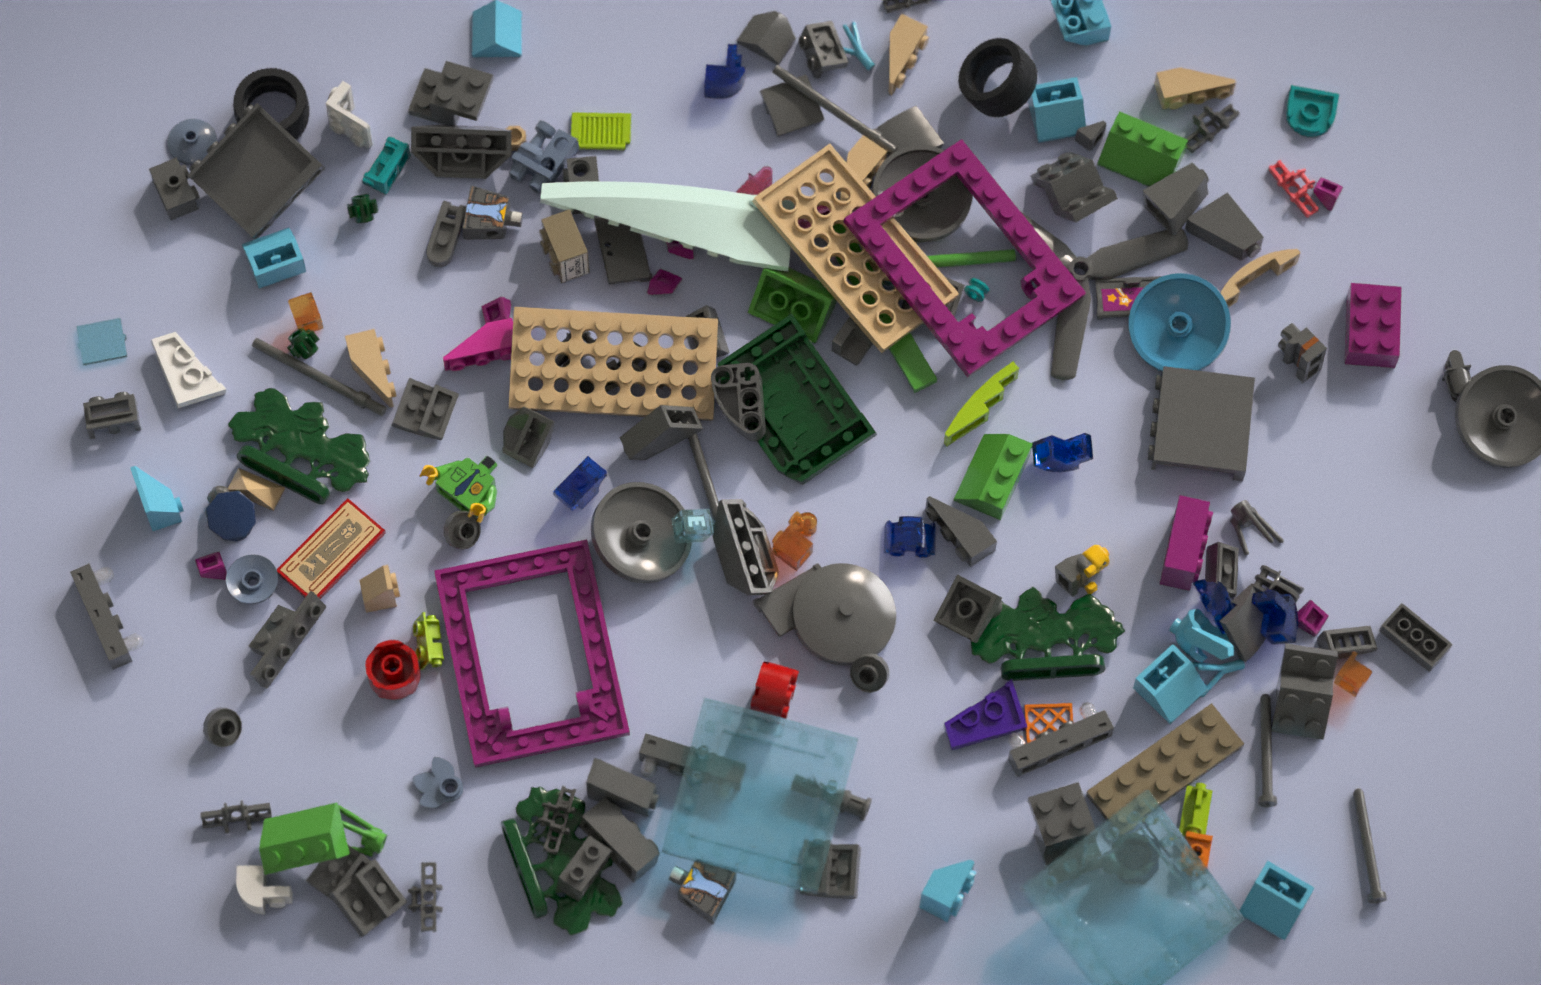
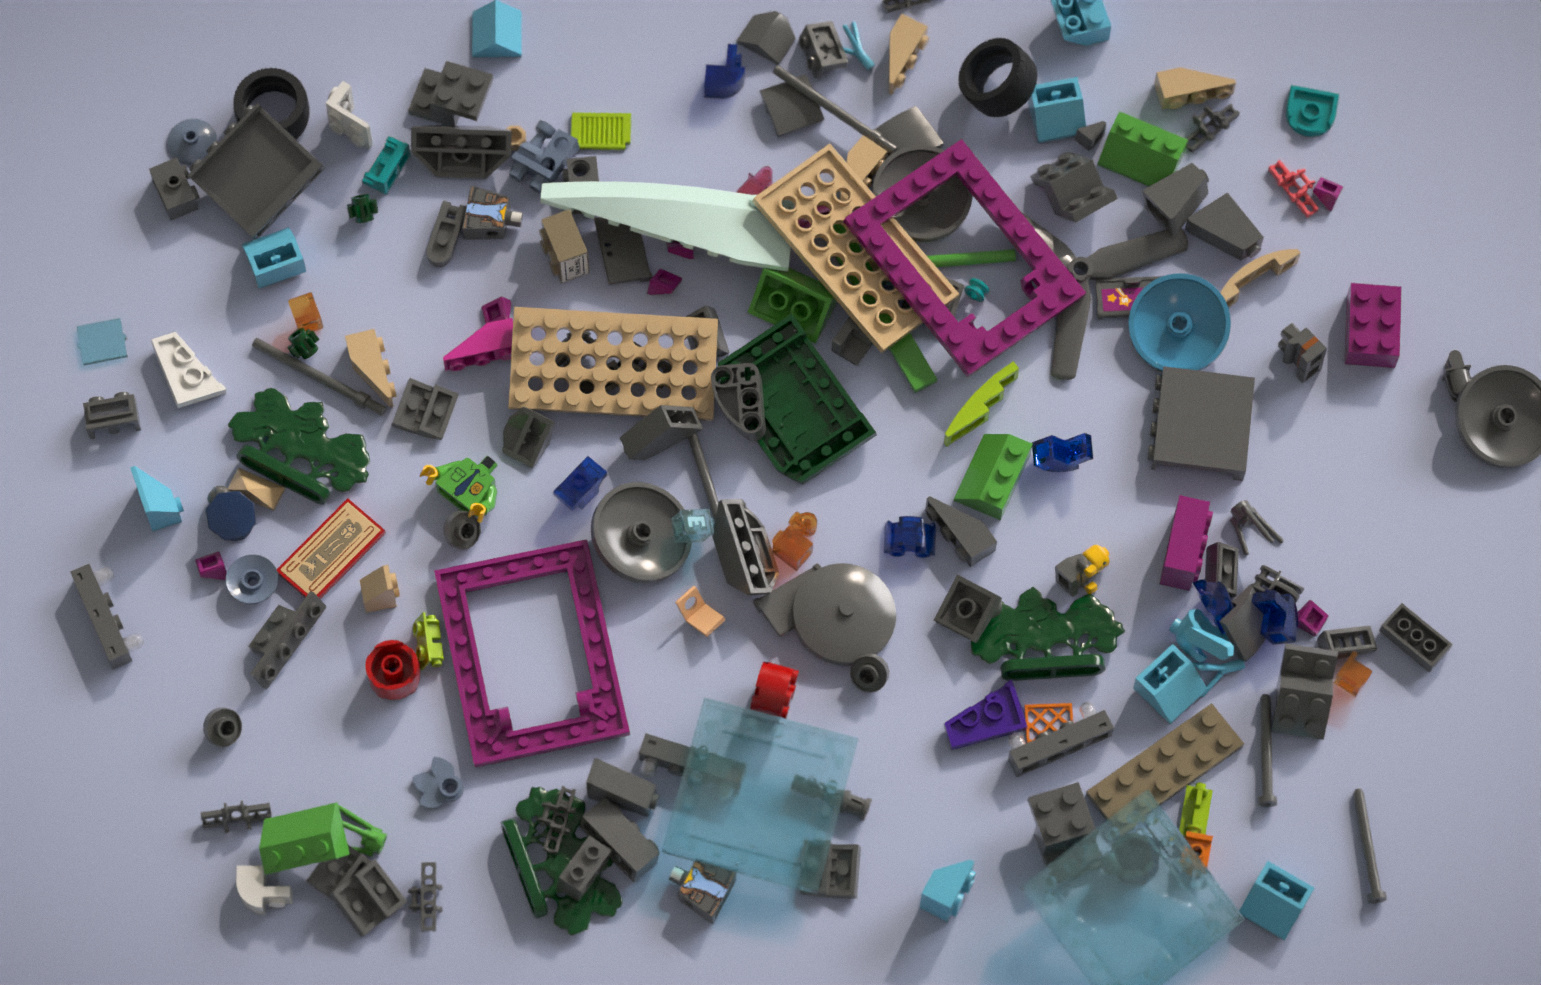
none -> light nougat bracket [675,586,725,637]

